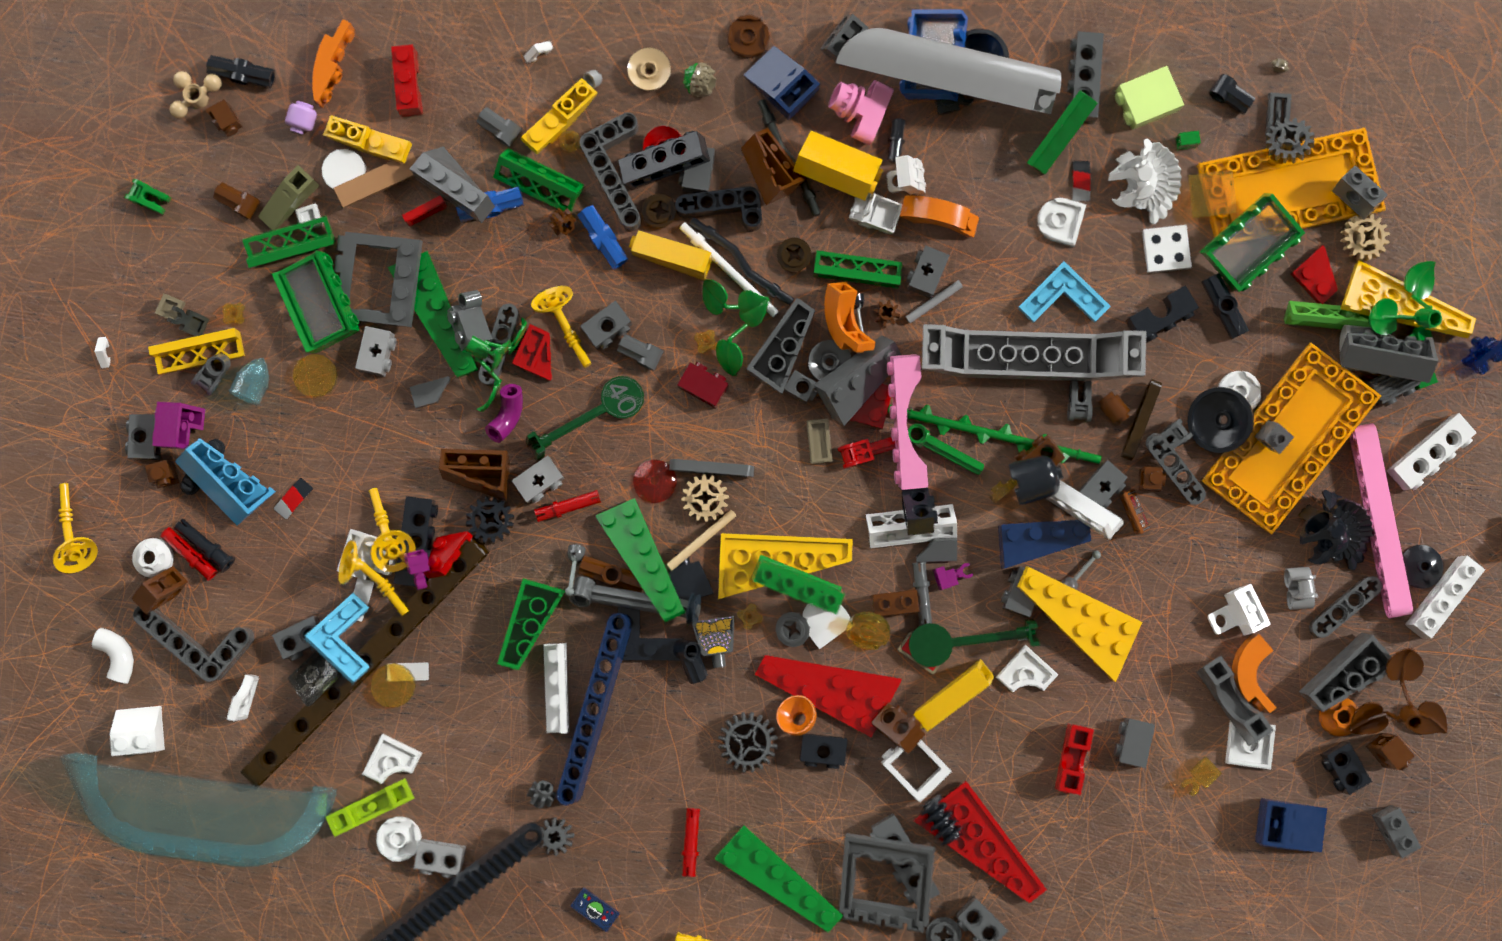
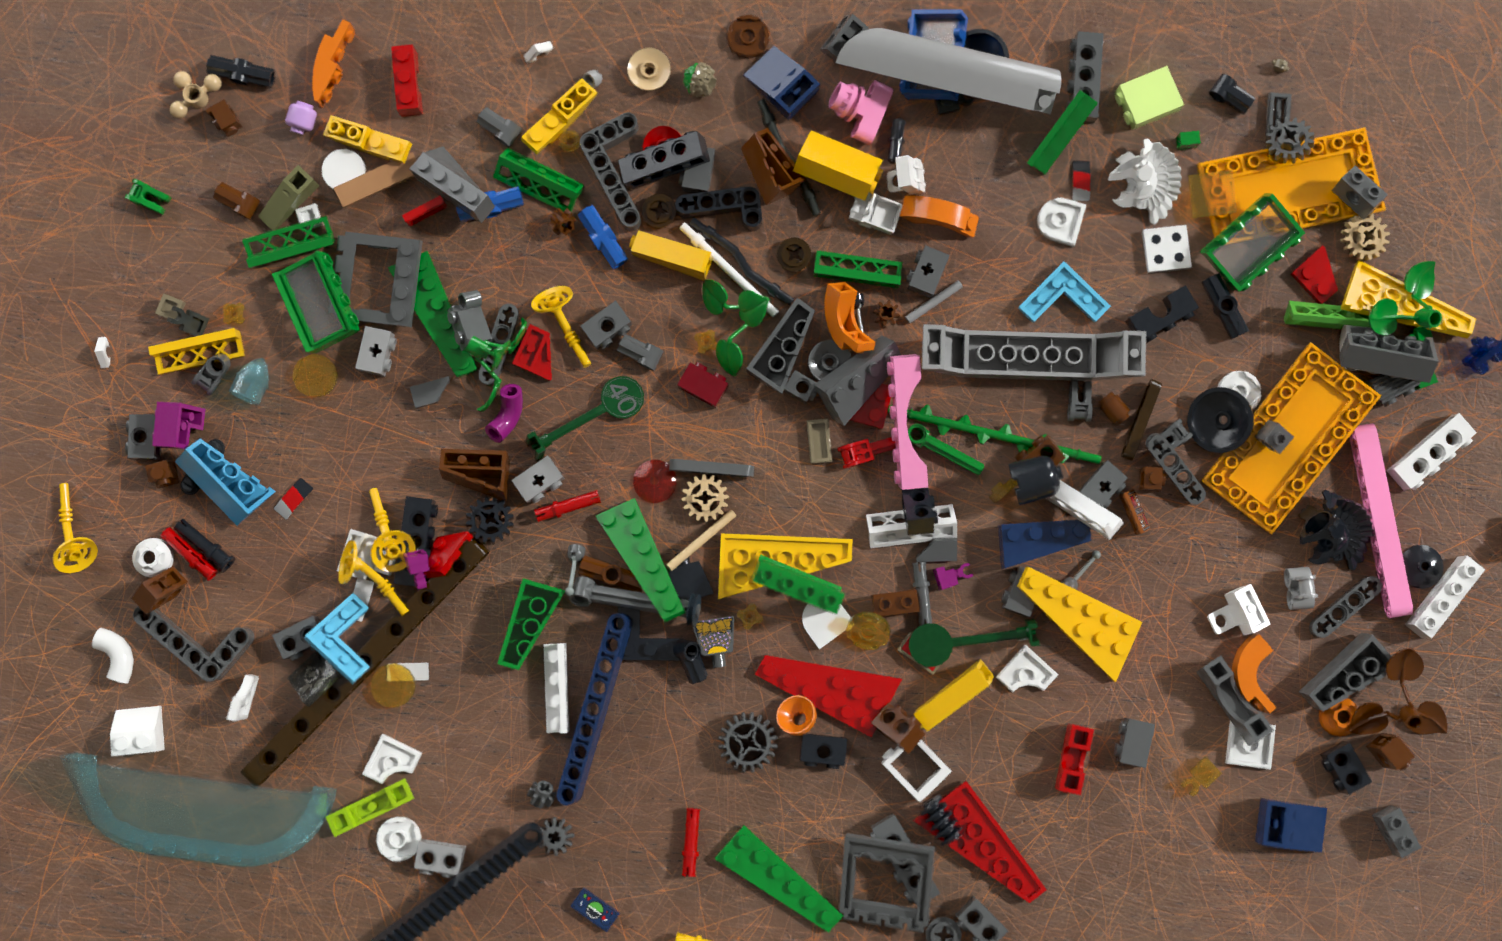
dark grey gear [776,611,811,647] -> none

